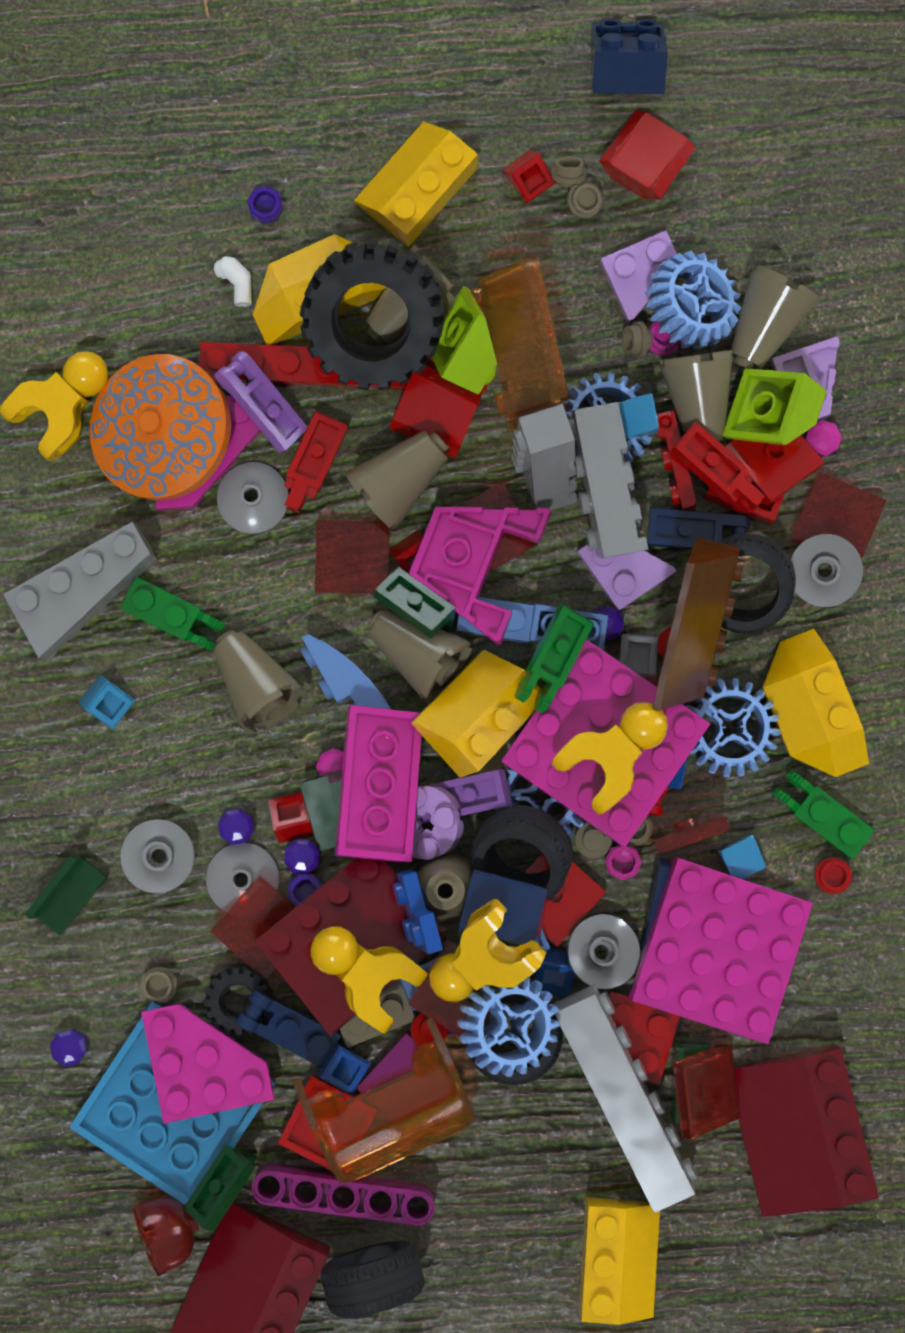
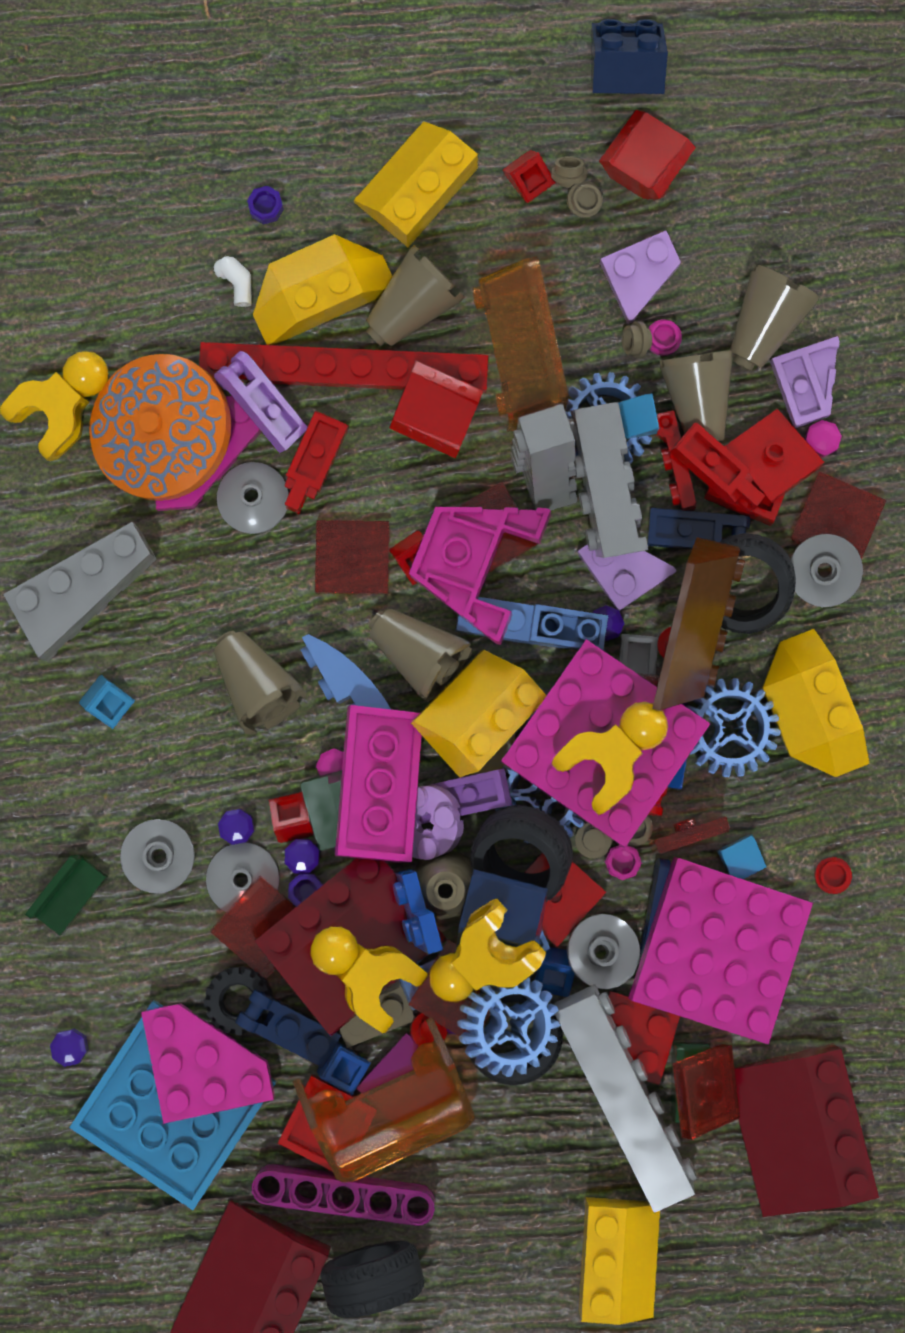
green hinge [119,577,226,652] -> none
clear red cylinder [132,1196,199,1276] -> none
dark tan plate [140,967,178,1004] -> none
dark green panel [184,1144,256,1232] -> none
black tyre [300,240,445,391] -> none
dark tan cone [346,430,449,529] -> none
panel [374,567,455,639] -> none
lime slope [432,286,497,395] -> none
green hinge [514,605,594,713] -> none
light blue gear [645,250,741,351] -> none
lime slope [722,368,827,445] -> none
green hinge [772,770,875,860] -> none

